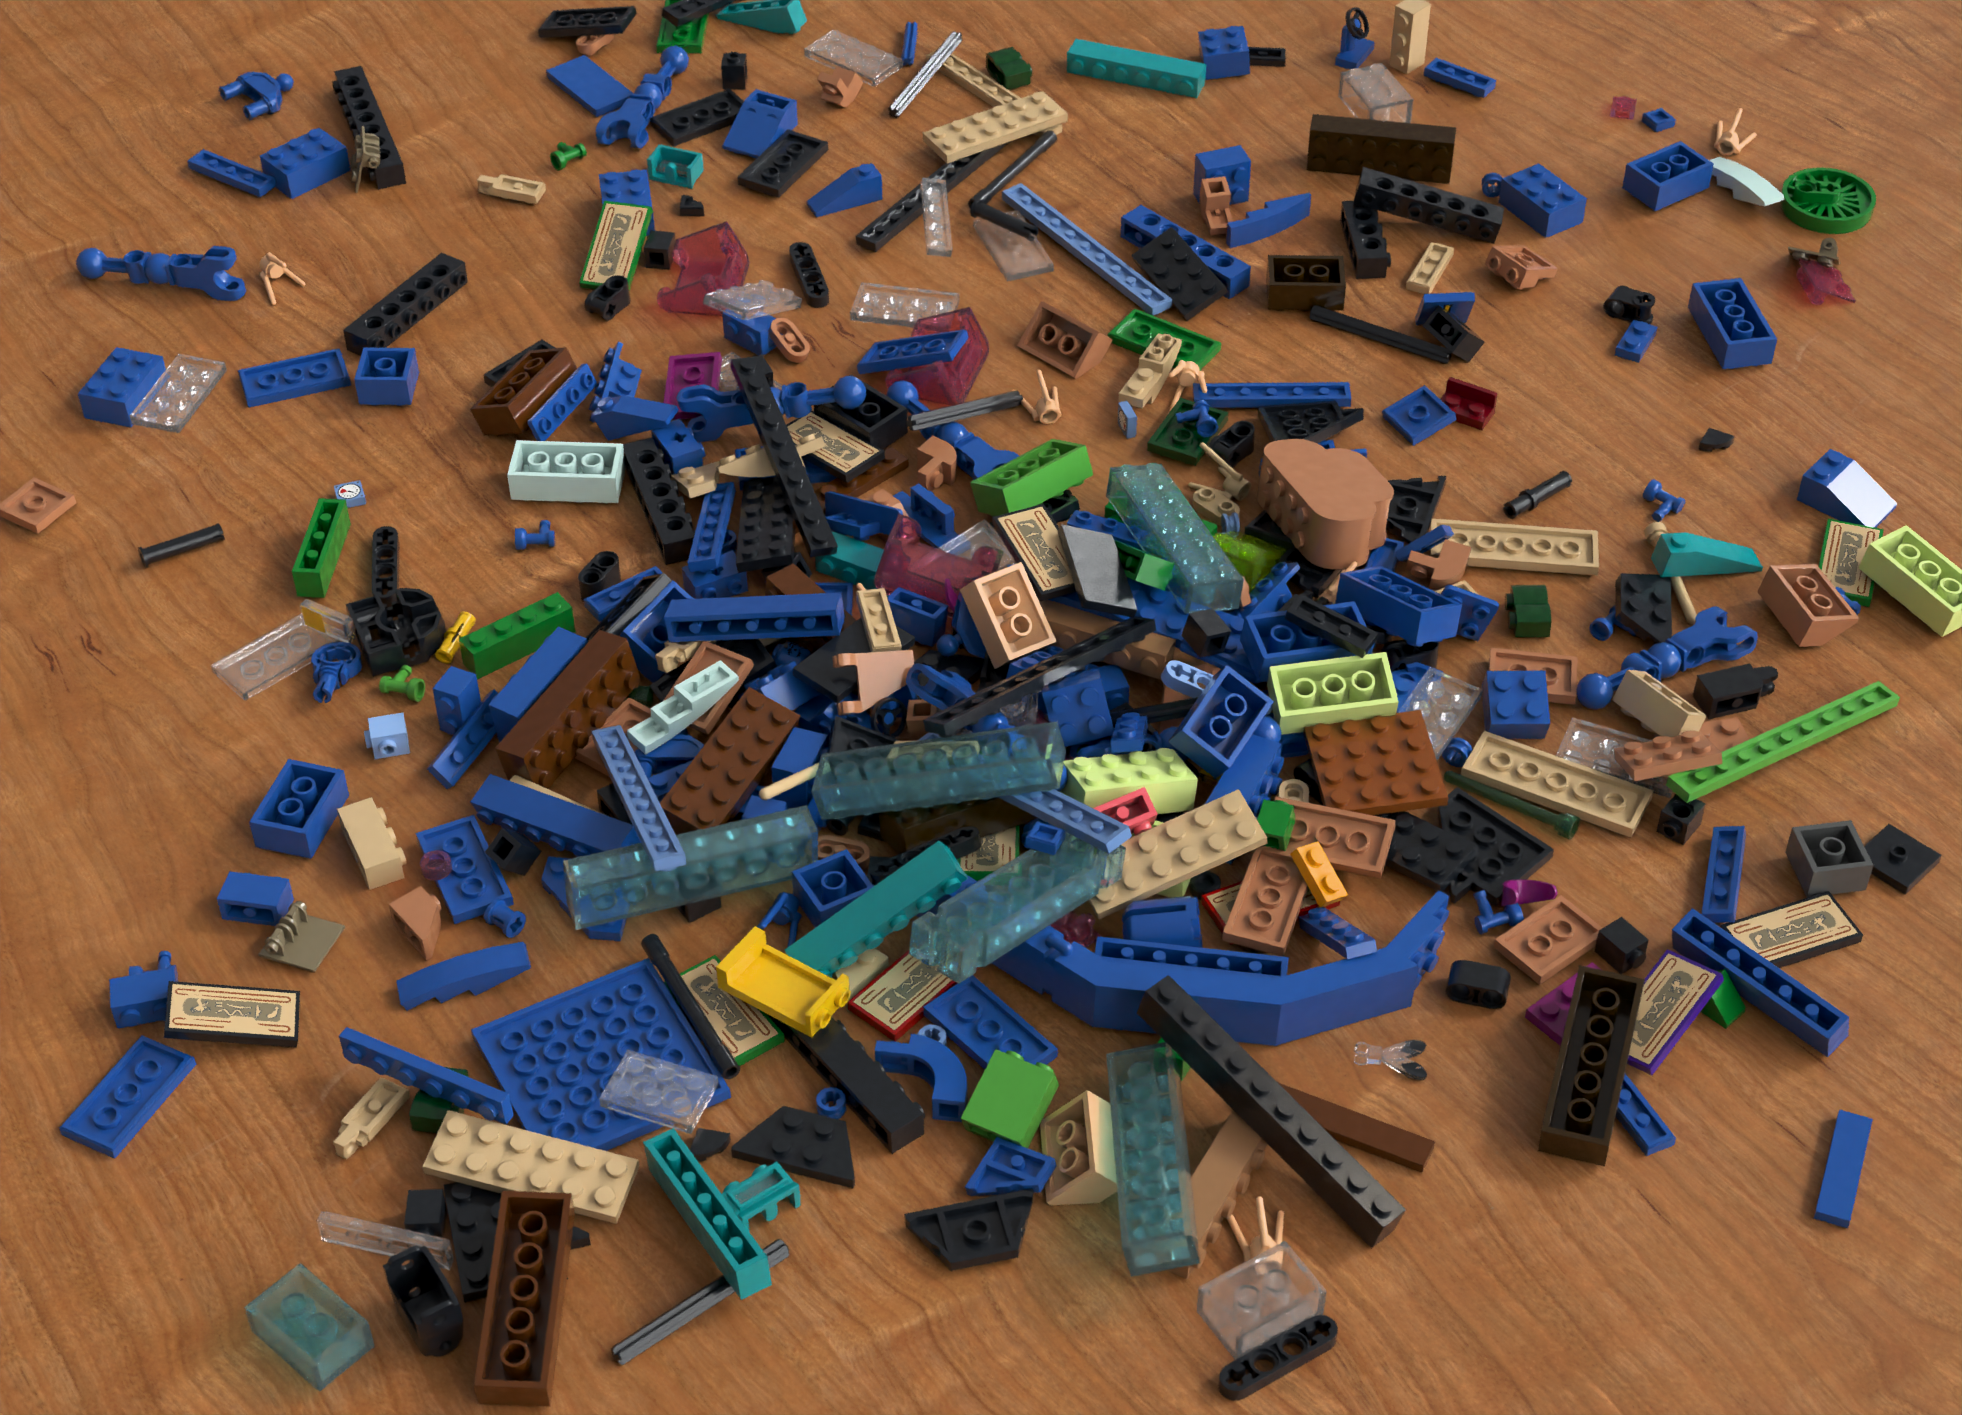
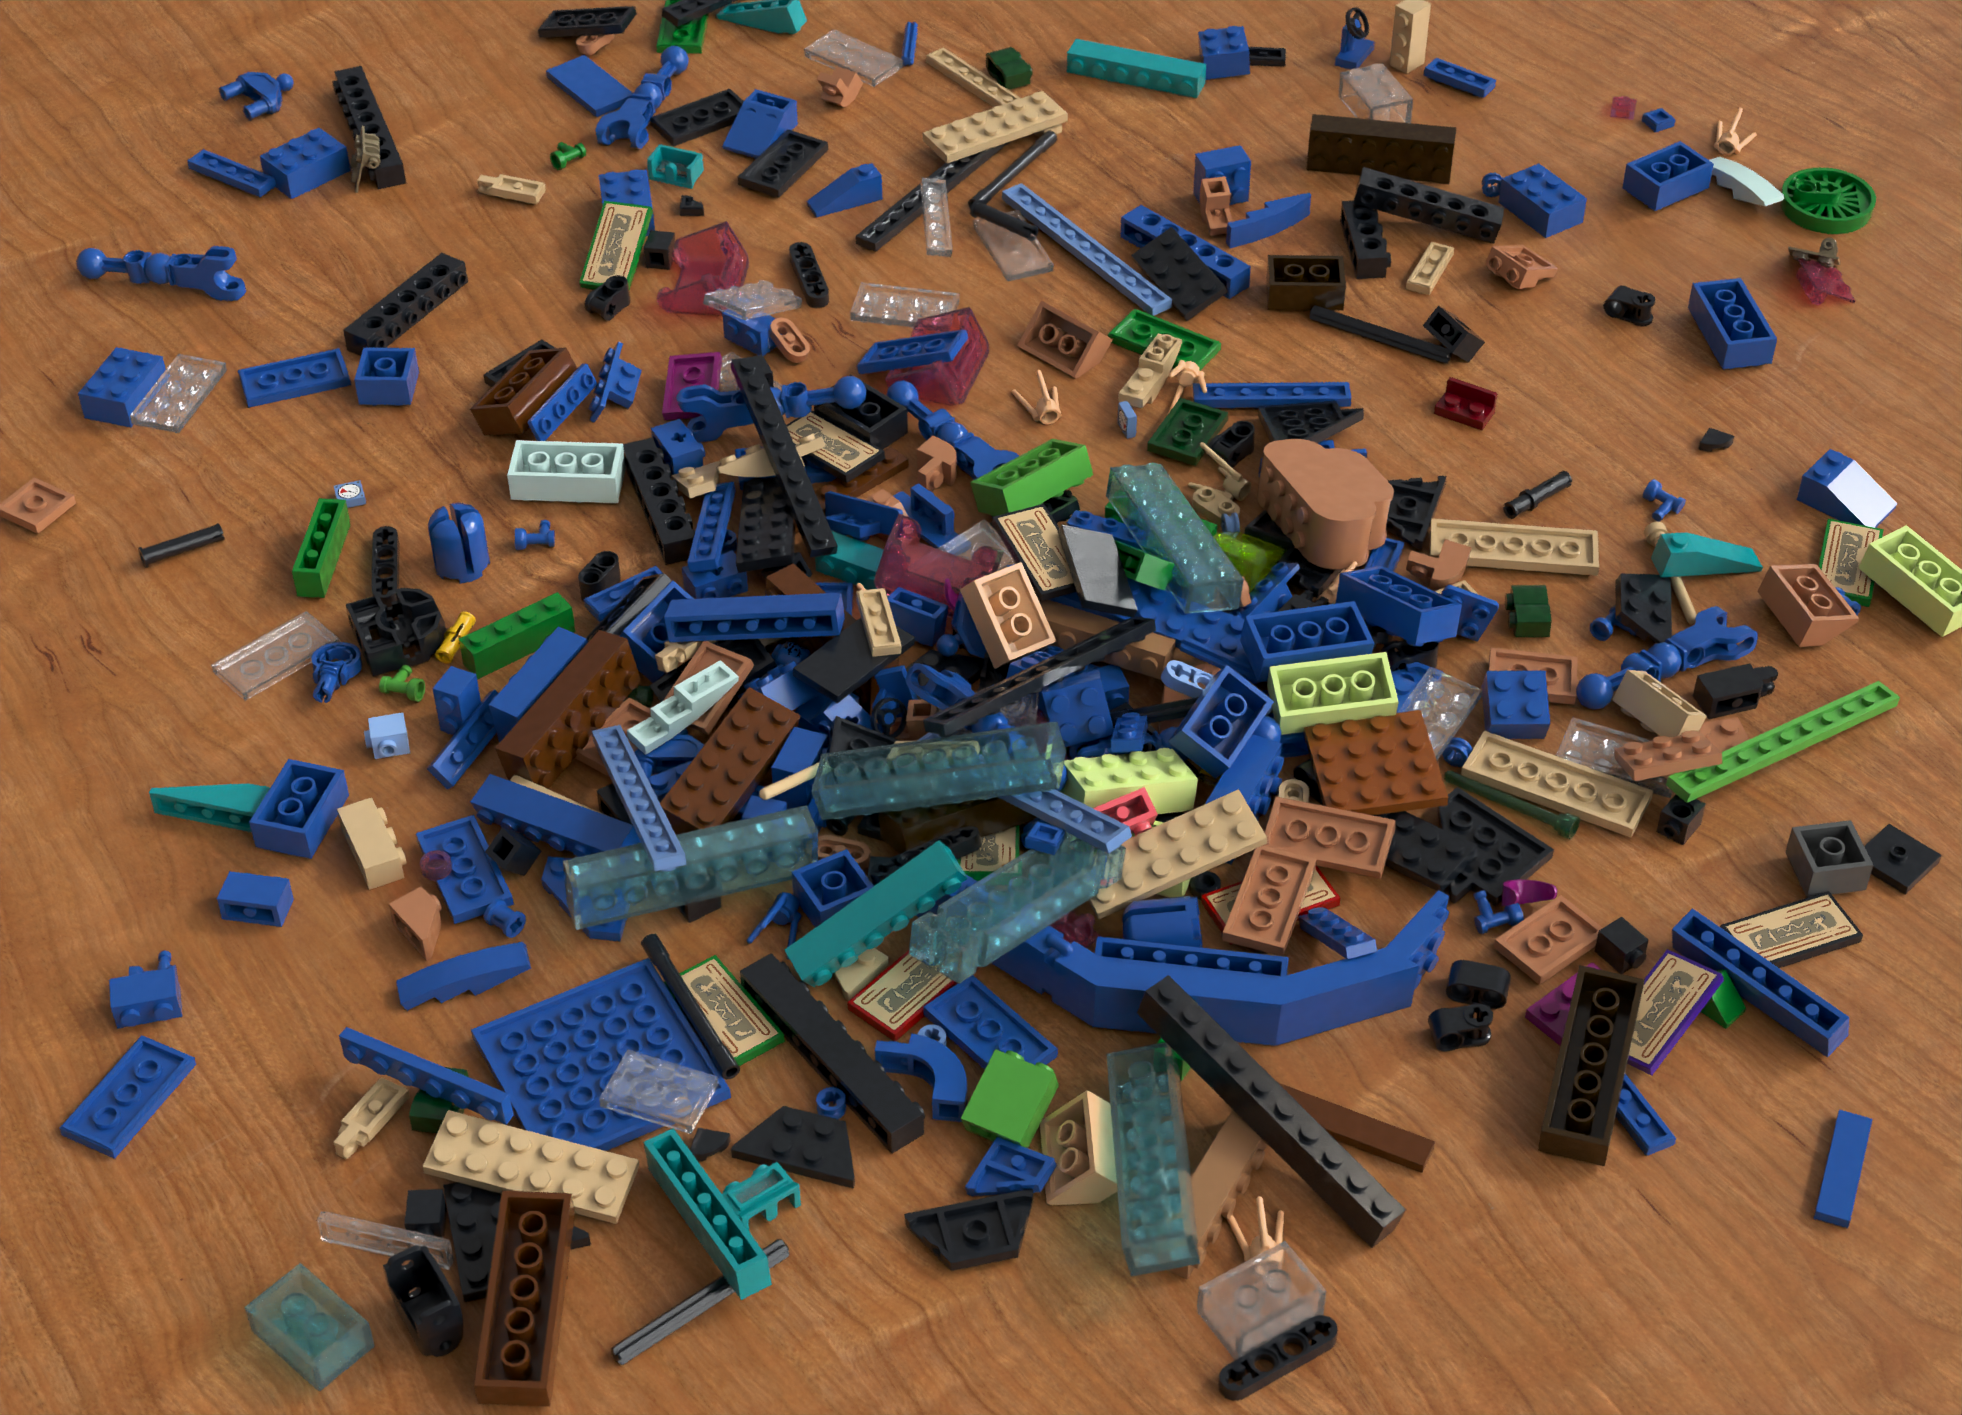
tile [164,981,300,1048] -> none
light nougat plant [259,252,305,305] -> none
dark tan hinge [259,901,345,972] -> none
clear tile [300,599,356,643] -> none
blue slope [592,395,679,441] -> none
yellow panel [716,926,851,1038] -> none
black brick [721,52,748,90] -> none
nougat flag [832,650,914,715] -> none
axle [888,31,962,118] -> none
black axle [906,390,1023,431] -> none
blue piece [1175,400,1218,437] -> none
black brick [1182,608,1231,658] -> none
green brick [1257,799,1295,851] -> none
black plate [1285,594,1378,658] -> none
light orange plate [1290,842,1348,908] -> none
clear piece [1354,1040,1427,1080] -> none
blue tile [1382,385,1456,446] -> none
blue tile [1394,525,1454,562] -> none
blue tile [1415,292,1475,325] -> none
blue plate [1615,320,1657,363] -> none
blue plate [1702,826,1746,923] -> none
none -> teal slope [149,783,270,832]
none -> blue cylinder [427,502,490,584]
none -> black piece [1427,1004,1493,1052]

